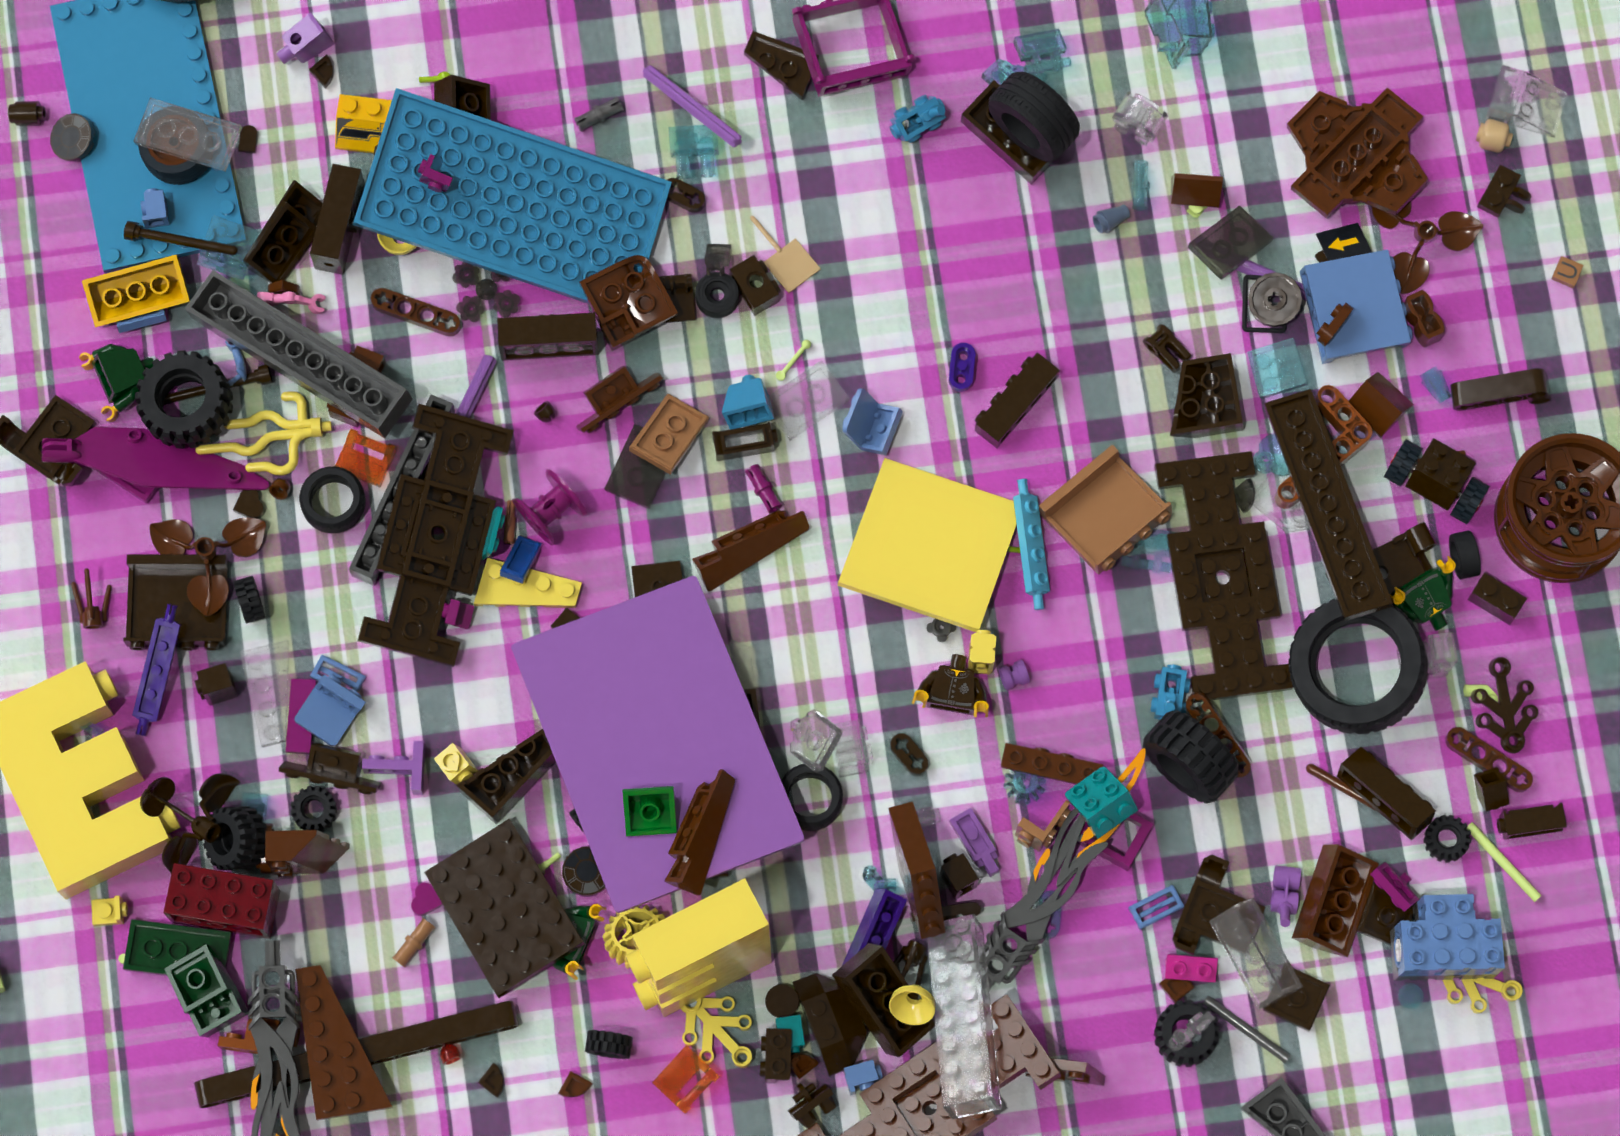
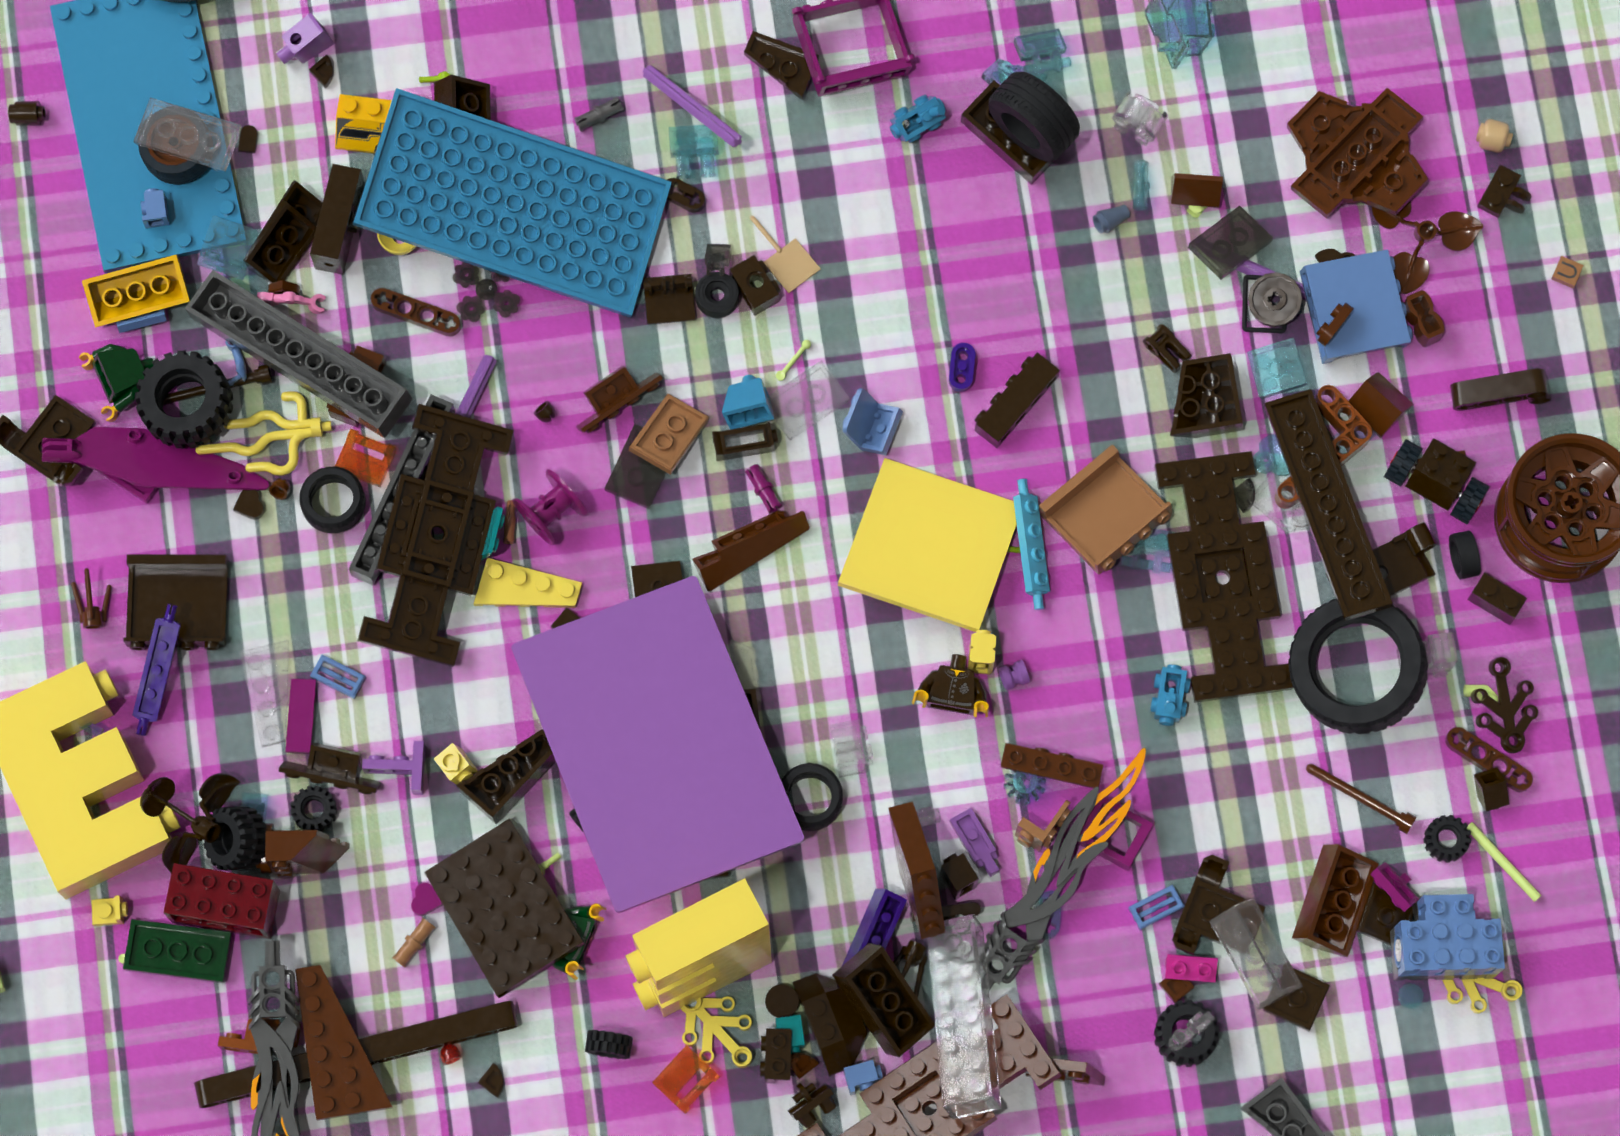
tile [50,113,95,162] -> none
dark brown piece [124,221,238,255] -> none
reddish brown plant [149,518,266,616] -> none
dark green slope [164,944,249,1037] -> none
dark brown brick [194,663,238,706] -> none
black tyre [233,575,265,624] -> none
medium blue bracket [294,675,366,746] -> none
magenta bracket [418,154,453,193] -> none
magenta bracket [441,599,474,629] -> none
dark brown brick [497,312,599,361] -> none
blue tile [500,536,542,584] -> none
reddish brown tile [558,1071,593,1098] -> none
tile [562,846,606,897] -> none
reddish brown slope [579,255,678,351] -> none
light yellow gear [603,904,665,969] -> none
green slope [622,786,677,836] -> none
reddish brown wedge [665,769,735,895] -> none
clear tile [790,709,842,773] -> none
clear light blue arm [862,865,896,891] -> none
light yellow piece [889,985,936,1025] -> none
dark brown beam [890,733,928,777] -> none
dark grey plate [926,619,956,642] -> none
teal bracket [1065,767,1138,839] -> none
black tyre [1143,711,1239,803] -> none
reddish brown beam [1186,692,1251,777] -> none
dark grey bar [1202,995,1291,1063] -> none
medium lavender beam [1270,865,1301,927] -> none
black sticker [1316,223,1372,261] -> none
dark brown brick [1337,746,1436,841] -> none
dark green torso [1390,556,1456,631] -> none
clear light blue cone [1420,366,1451,404] -> none
clear slope [1485,65,1567,138] -> none
dark brown window [1497,803,1567,840] -> none

